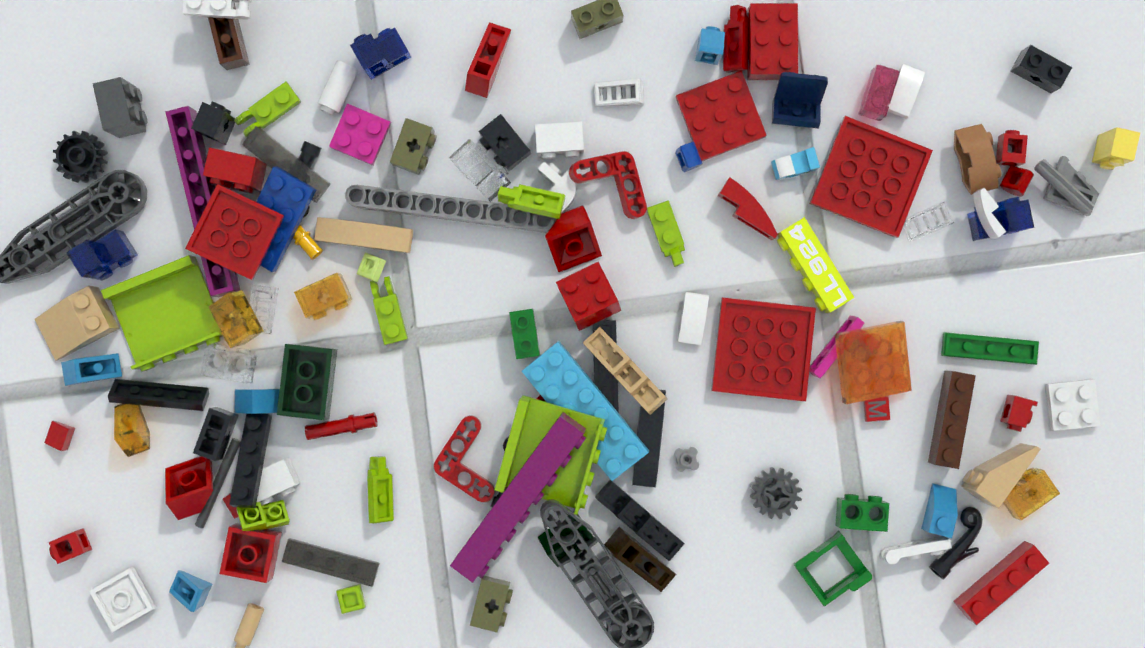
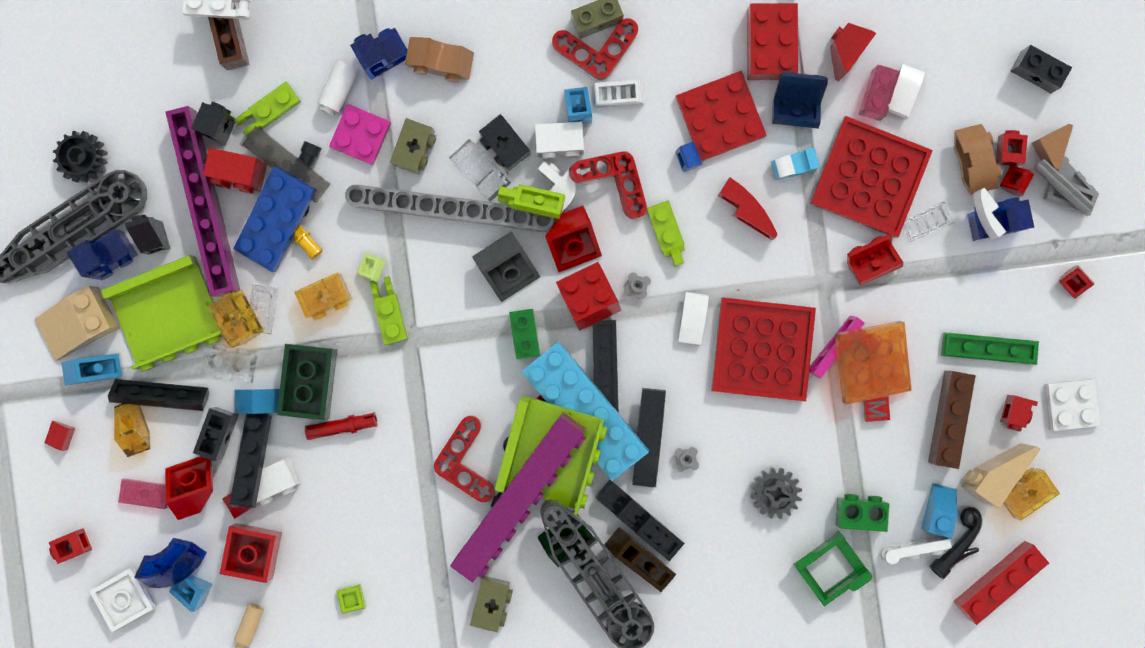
dark grey brick [92,77,148,138] -> none
red plate [185,184,284,280] -> none
dark grey bar [195,438,241,528] -> none
lime slope [236,500,290,531] -> none
clear smoke tile [282,538,380,587] -> none
tan slope [314,217,413,253] -> none
lime hinge [367,456,394,524] -> none
red slope [465,22,511,98] -> none
tan slope [583,327,667,415] -> none
dark azure slope [695,26,725,65] -> none
red hinge [723,5,749,73] -> none
neon yellow brick [777,217,854,313] -> none
light yellow piece [1092,127,1140,170] -> none
none -> clear pink plate [118,478,168,509]
none -> black slope [125,215,170,255]
none -> clear blue brick [134,538,207,588]
none -> medium nougat brick [405,37,474,83]
none -> dark grey slope [472,231,540,302]
none -> red beam [552,18,638,80]
none -> dark azure slope [564,87,592,124]
none -> light grey plate [625,272,651,299]
none -> red slope [830,23,876,82]
none -> red bracket [847,234,904,286]
none -> medium nougat slope [1032,124,1073,171]
none -> red brick [1059,265,1094,299]

